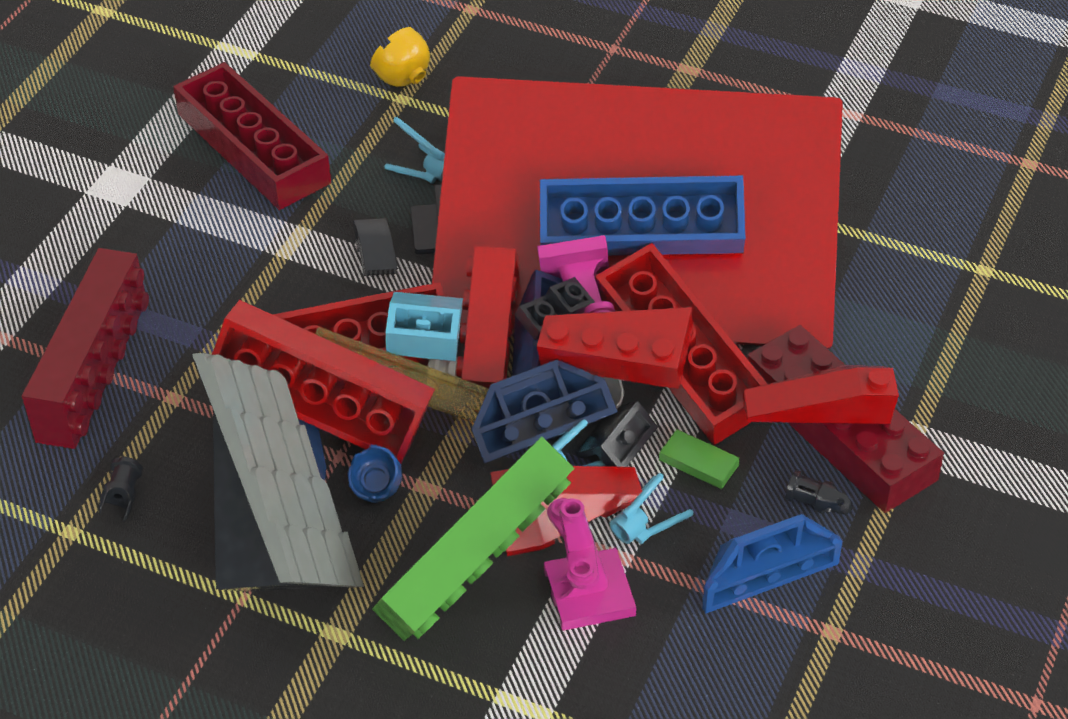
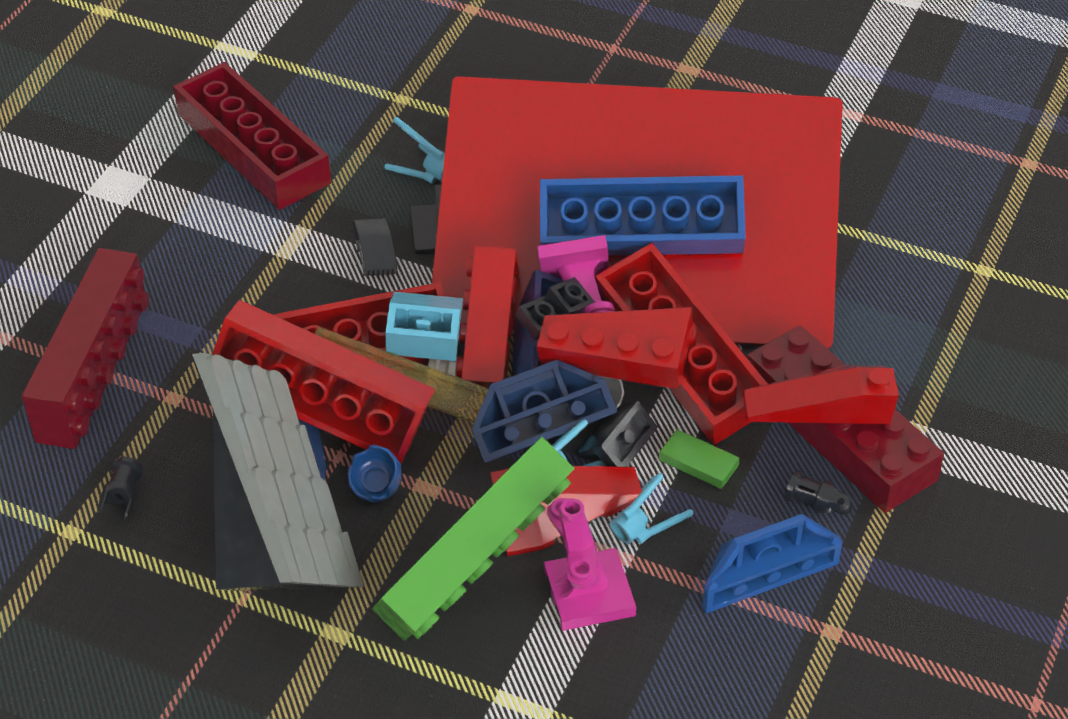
yellow cylinder [370,27,430,87] -> none

